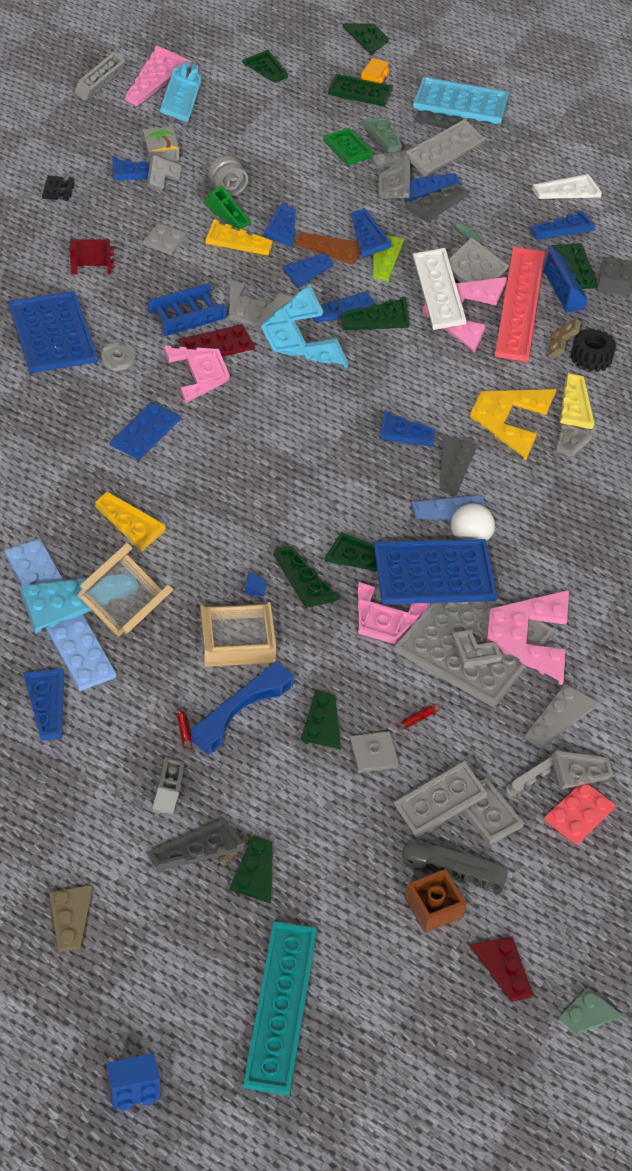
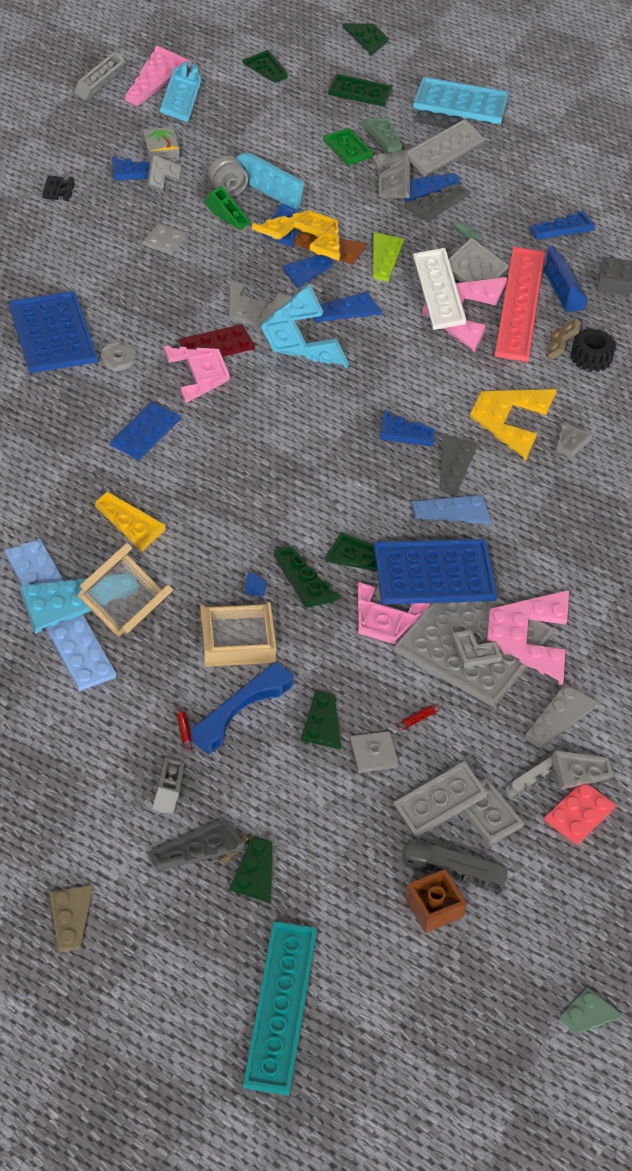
blue wing [23,668,65,741] -> none
dark red panel [70,239,114,274] -> none
blue brick [107,1053,160,1110] -> none
blue fence [148,283,226,336] -> none
yellow wing [206,219,273,256] -> none
dark green wing [341,296,410,330] -> none
blue wing [351,208,391,258] -> none
light orange brick [361,58,390,84] -> none
white piece [451,503,495,541] -> none
dark red wing [470,936,533,1002] -> none
white wing [532,174,602,199] -> none
dark green wing [551,243,598,289] -> none
light yellow wing [560,373,595,429] -> none
none -> medium azure plate [236,152,304,210]
none -> yellow wing [252,210,340,261]

